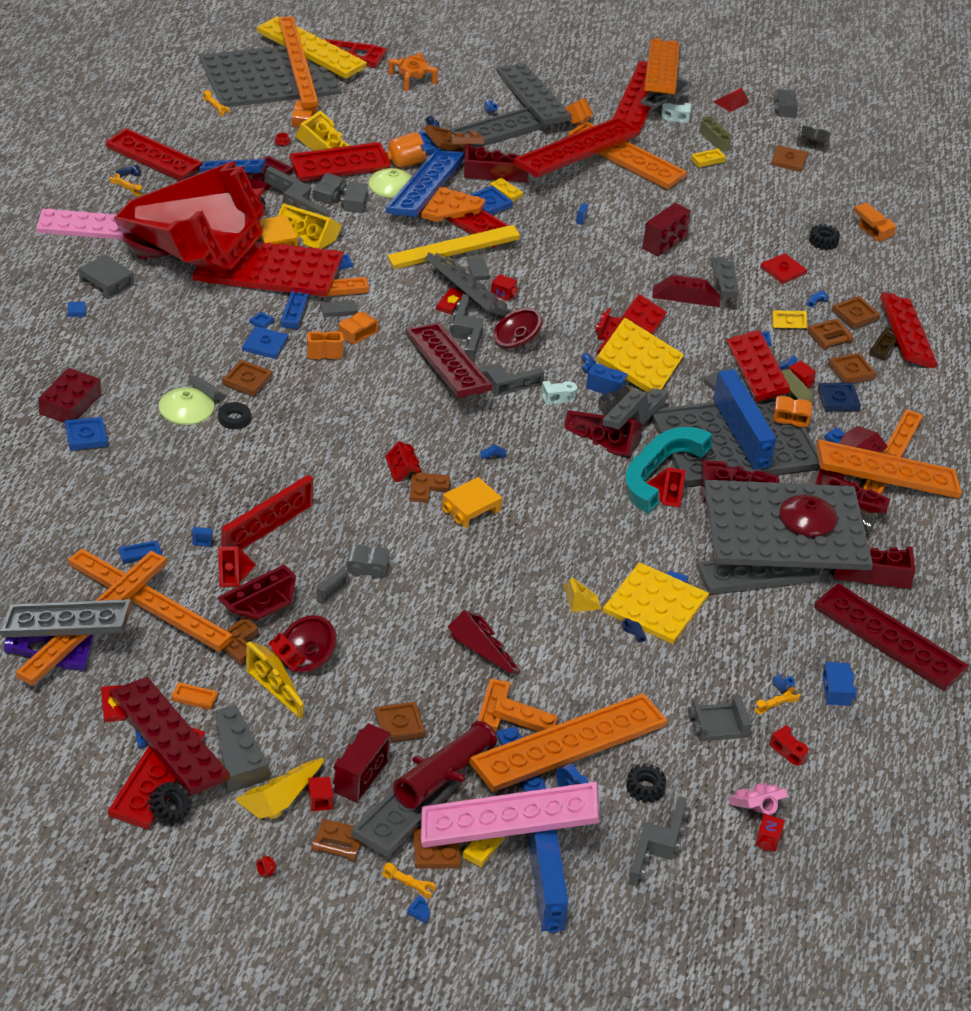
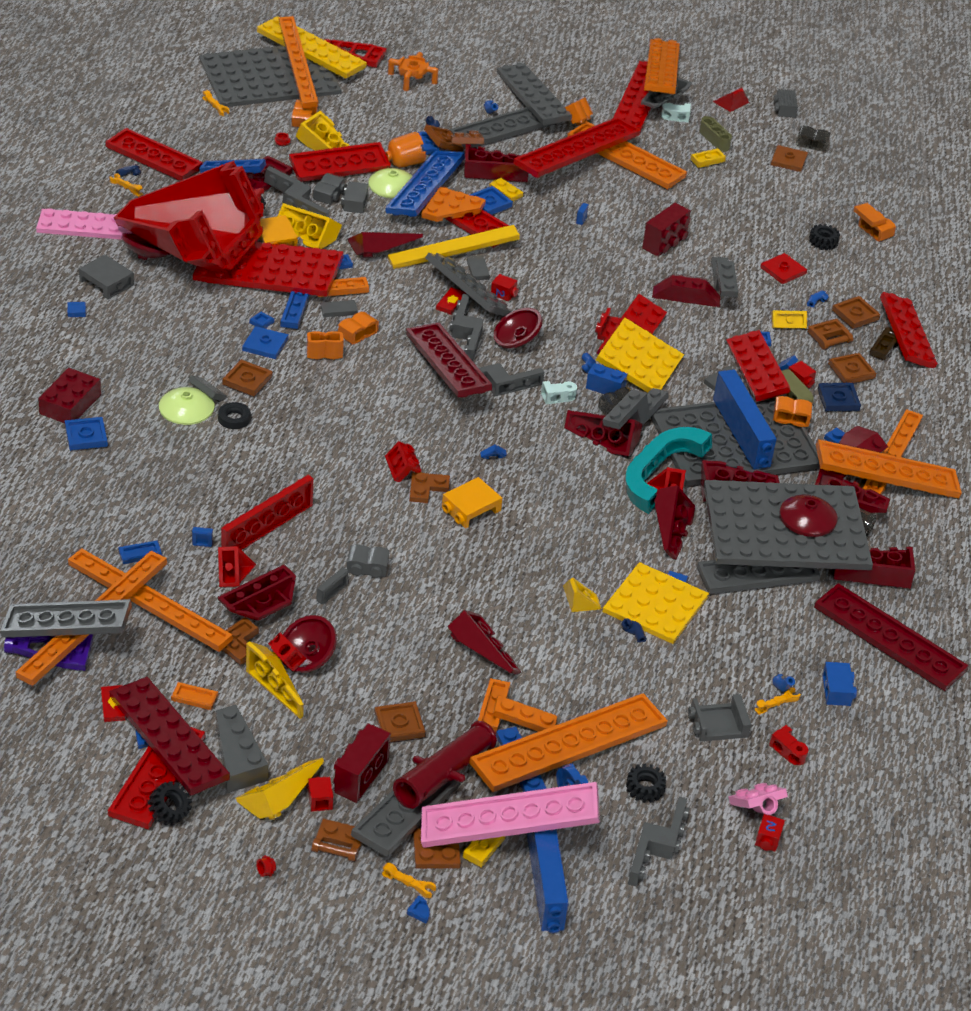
none -> dark red wedge [348,232,423,258]
none -> dark red wedge [655,485,695,560]

